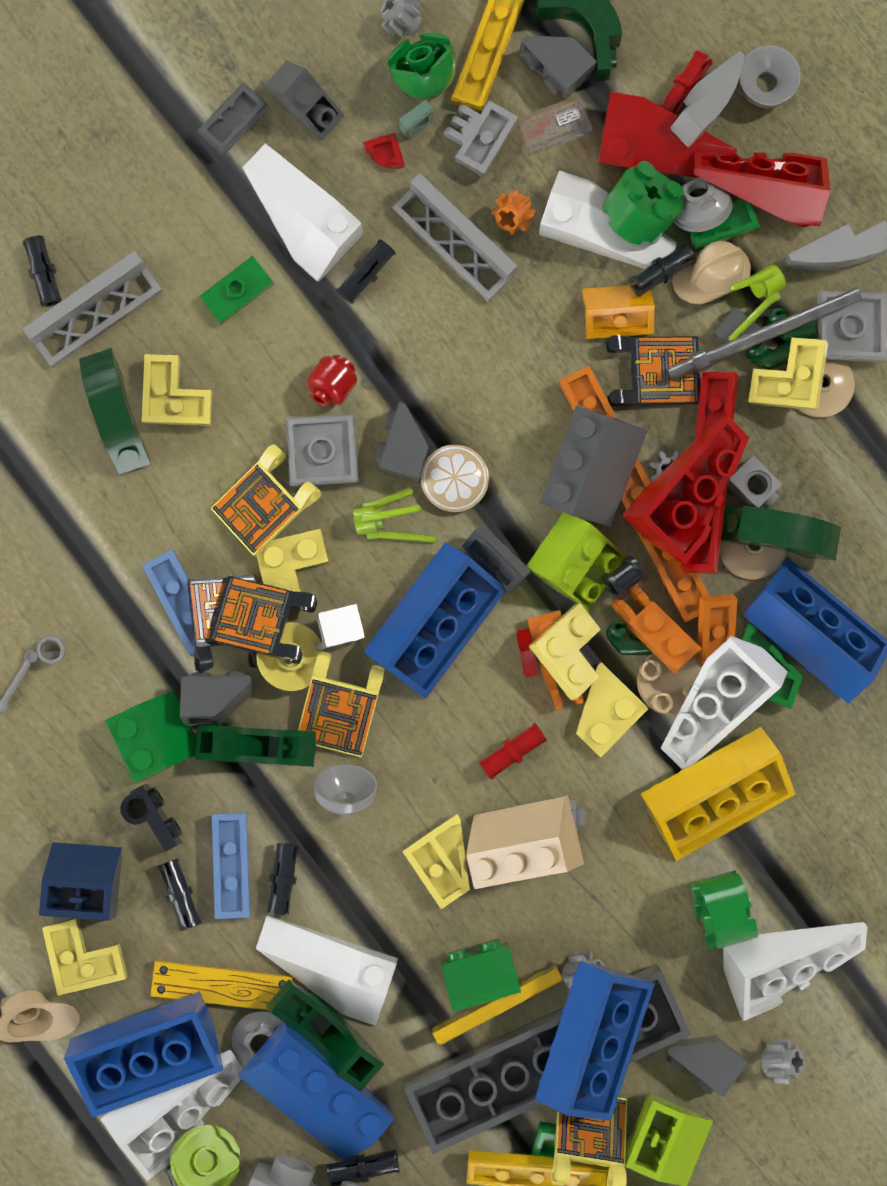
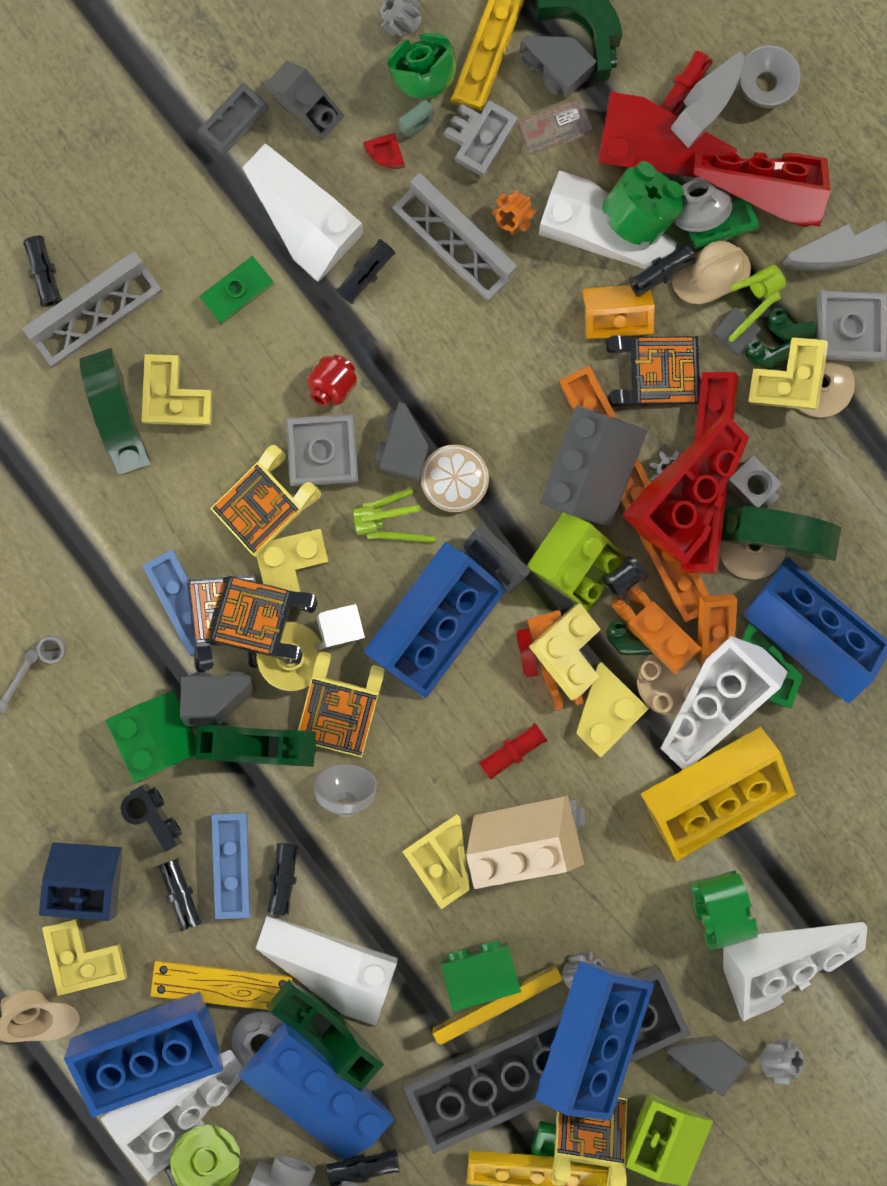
flat silver bar [666,288,862,381] -> none

